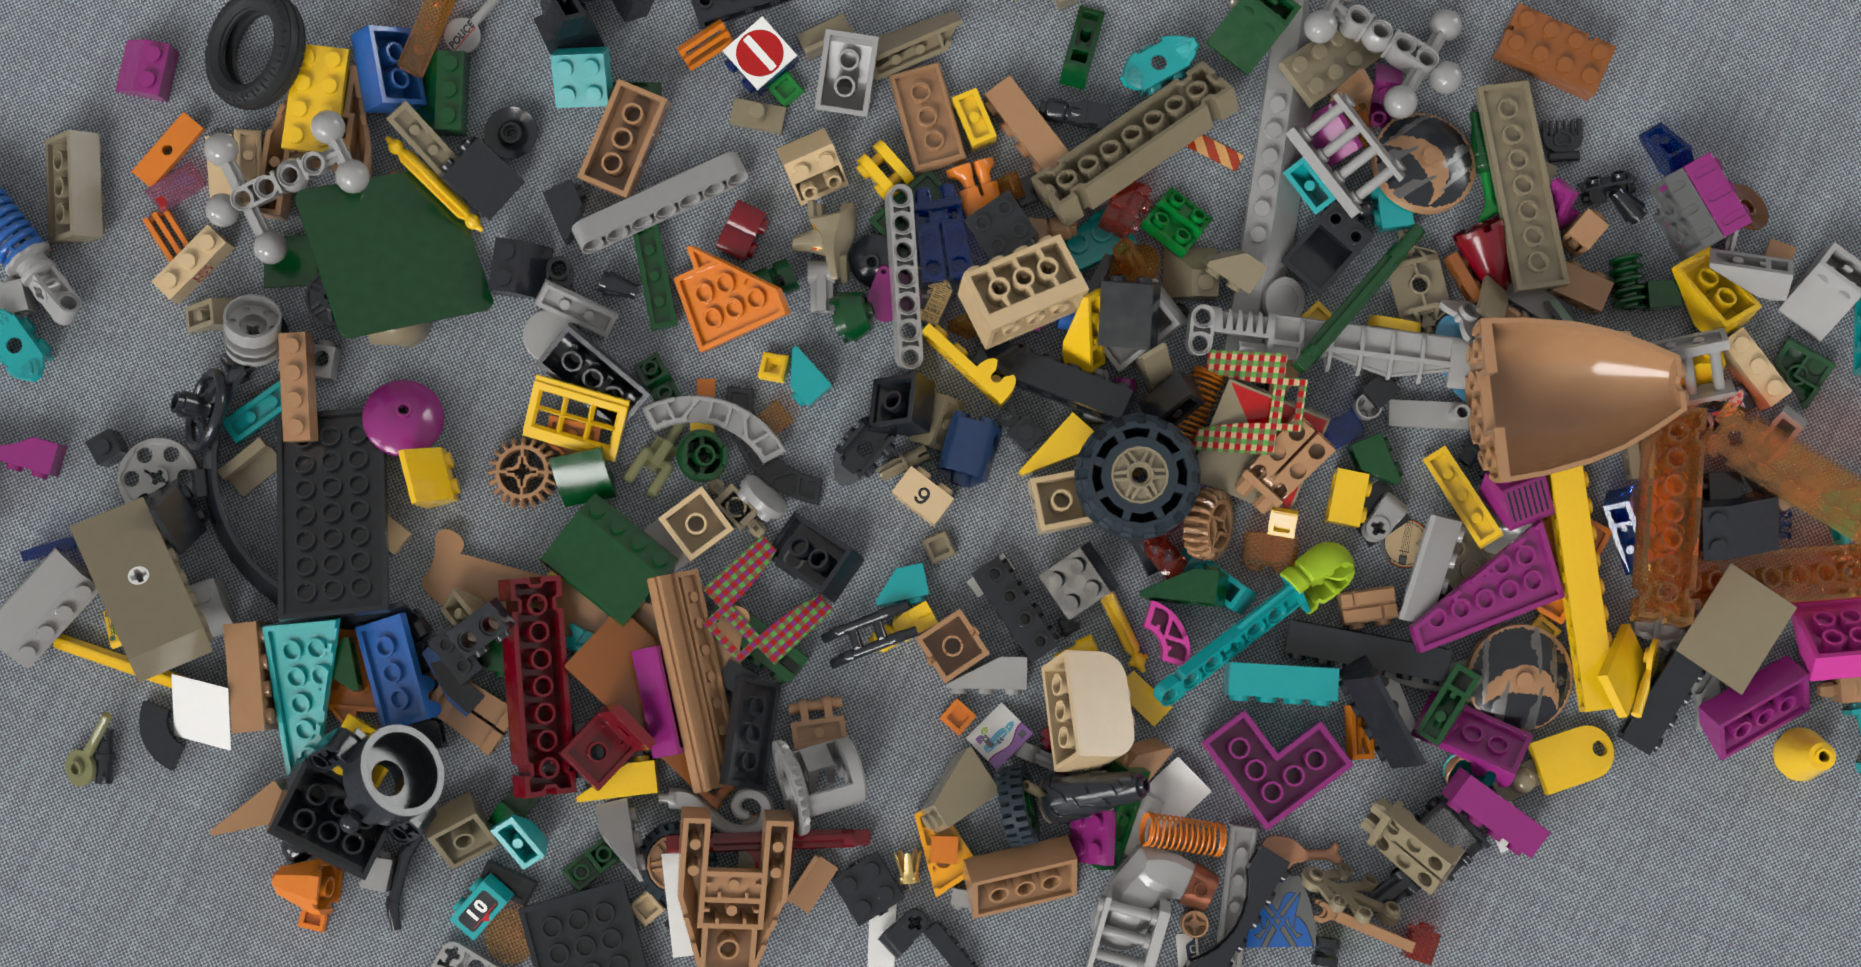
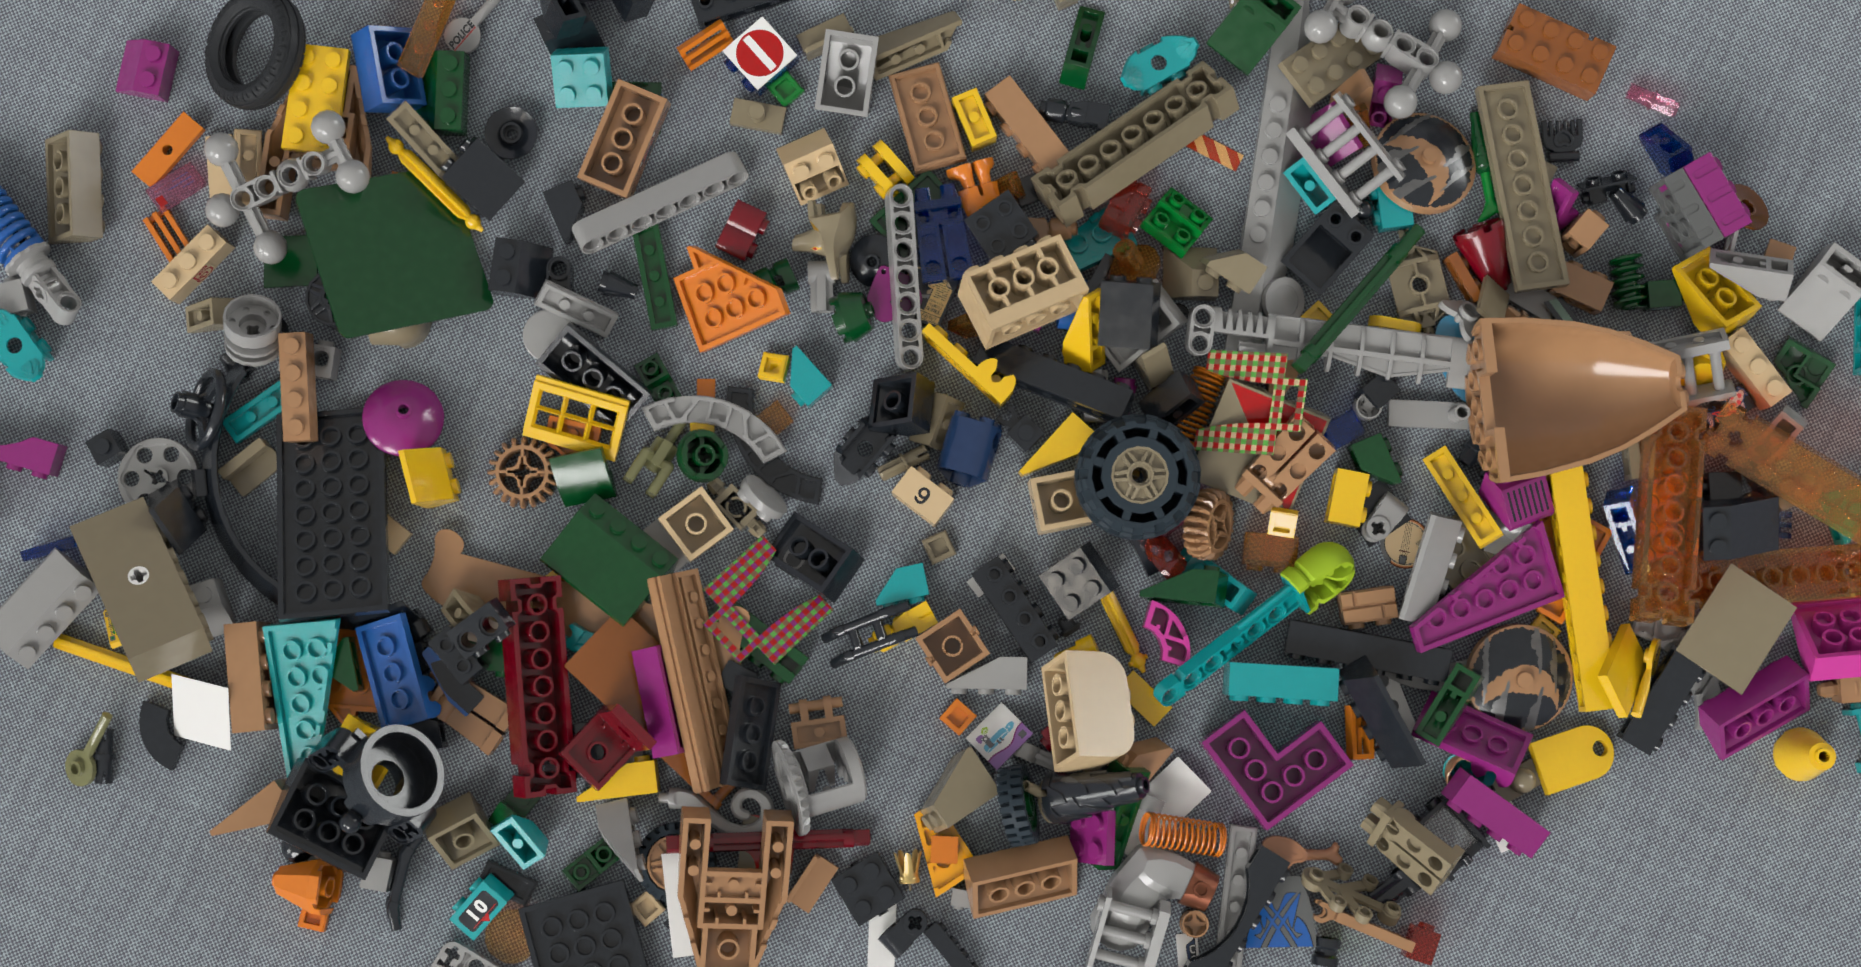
none -> clear pink axle [1625,82,1680,117]

